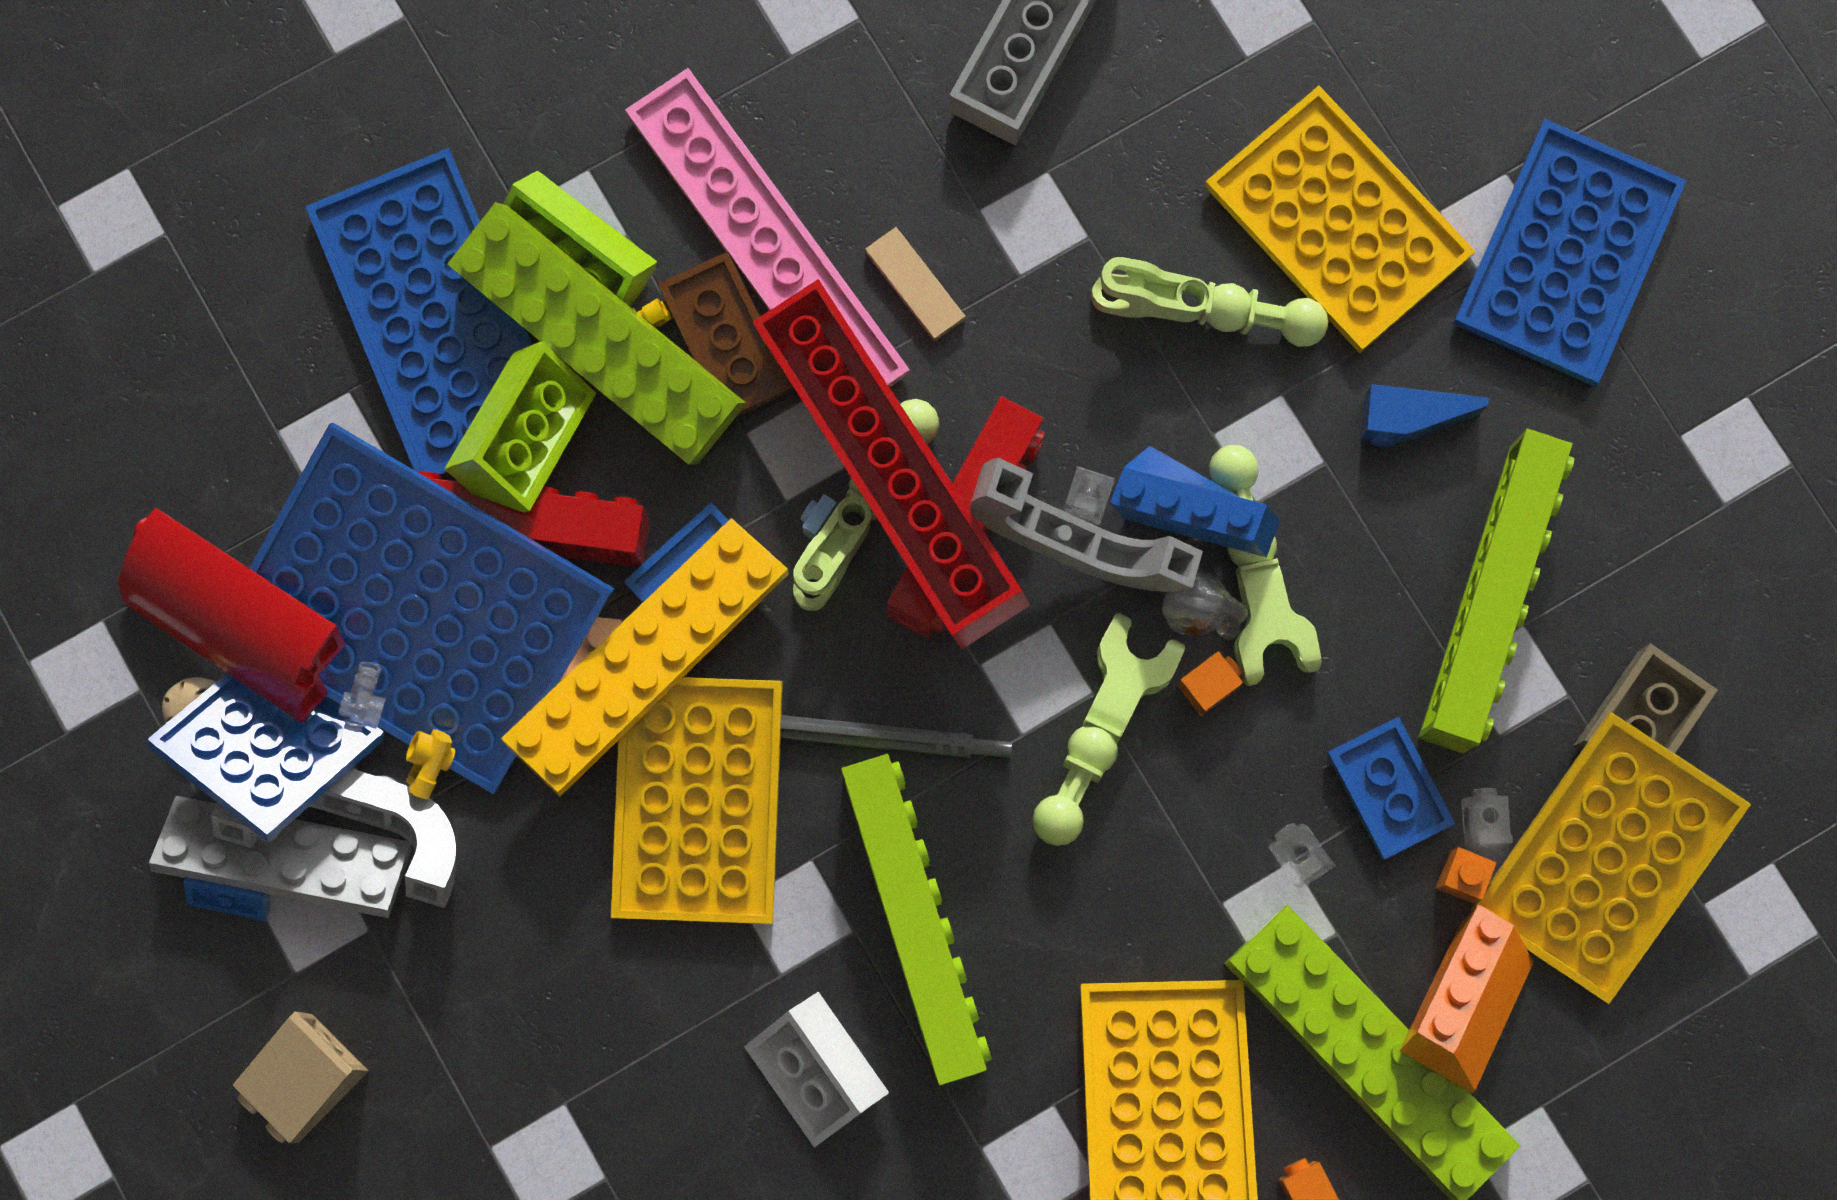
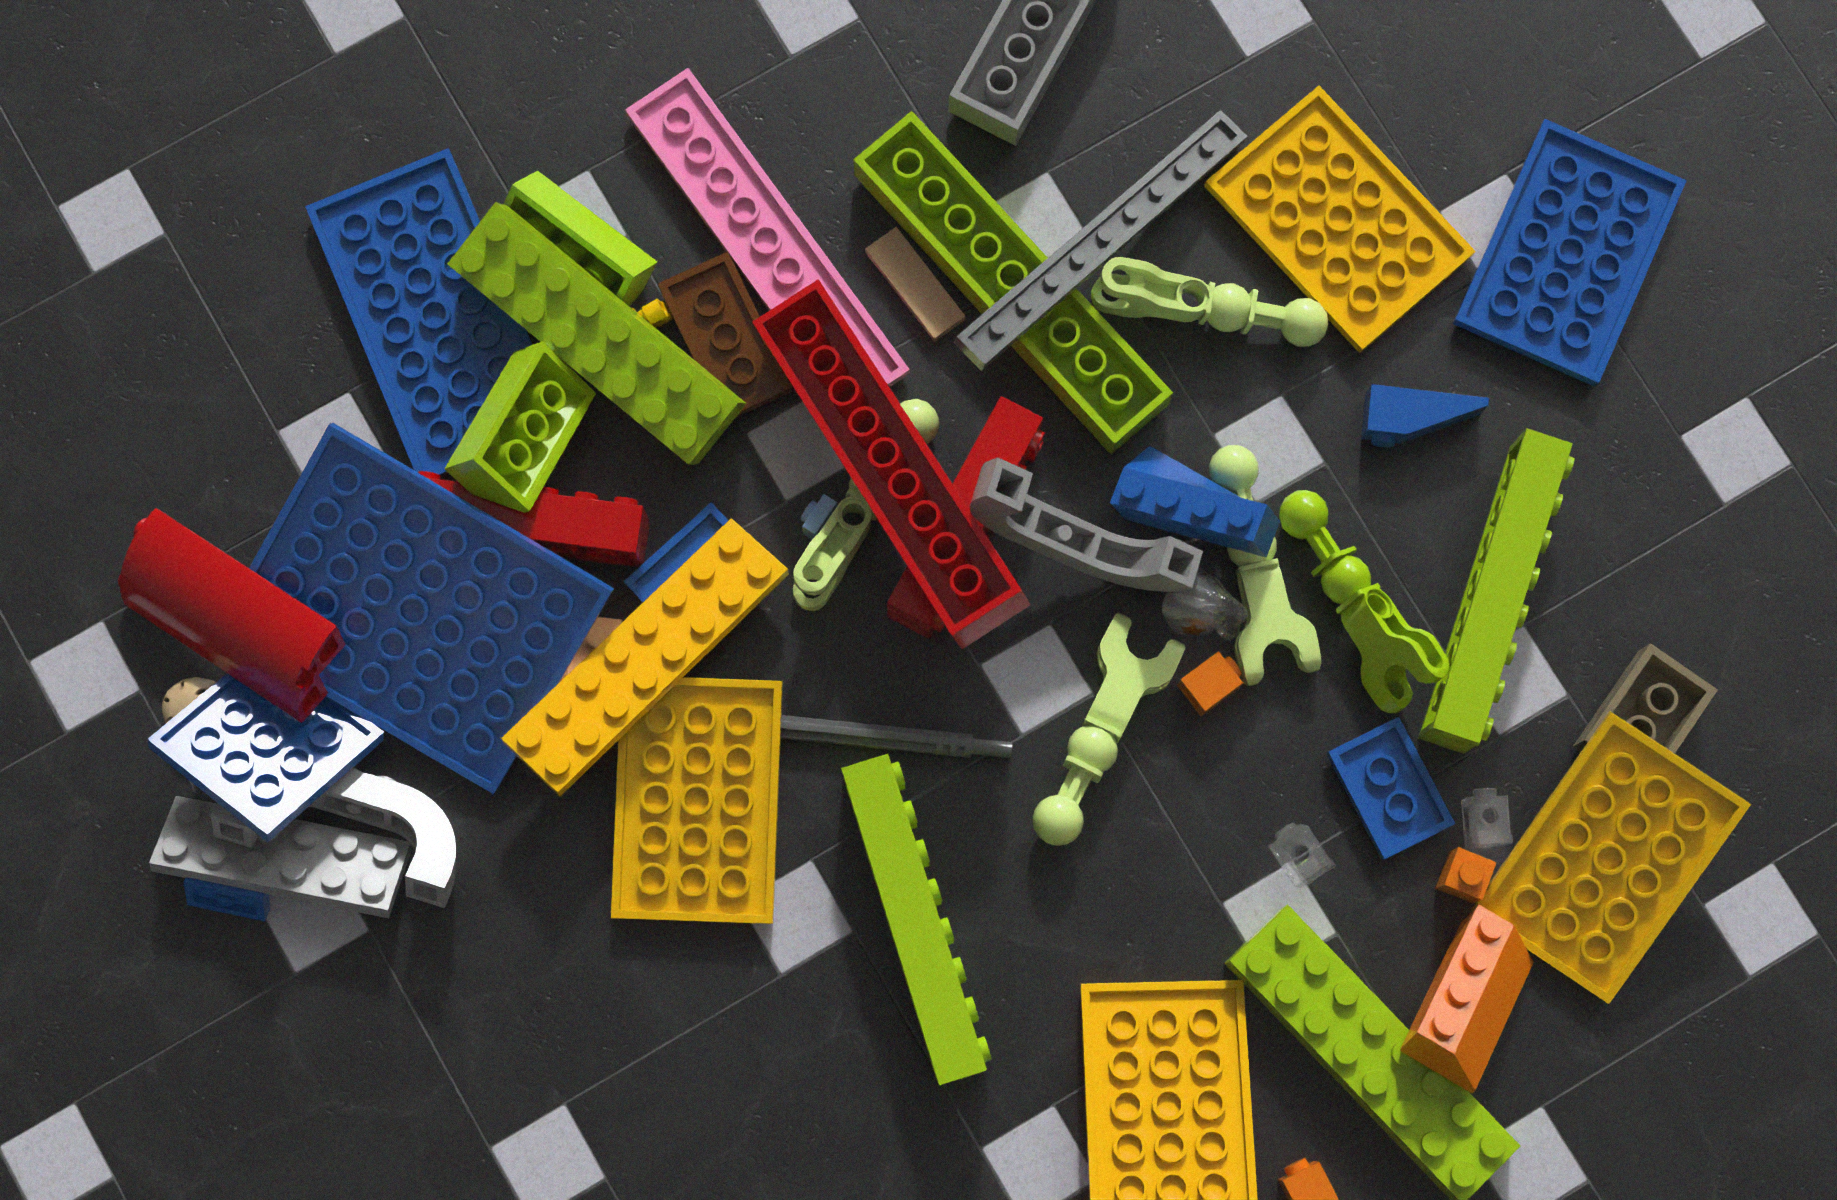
tan slope [233,1011,369,1143] -> none
clear plate [338,662,386,733] -> none
yellow plate [406,729,455,799] -> none
white slope [744,992,889,1147] -> none
clear brick [1063,466,1115,525] -> none
none -> lime brick [853,111,1173,455]
none -> plate [954,110,1248,371]
none -> lime piece [1279,490,1450,713]

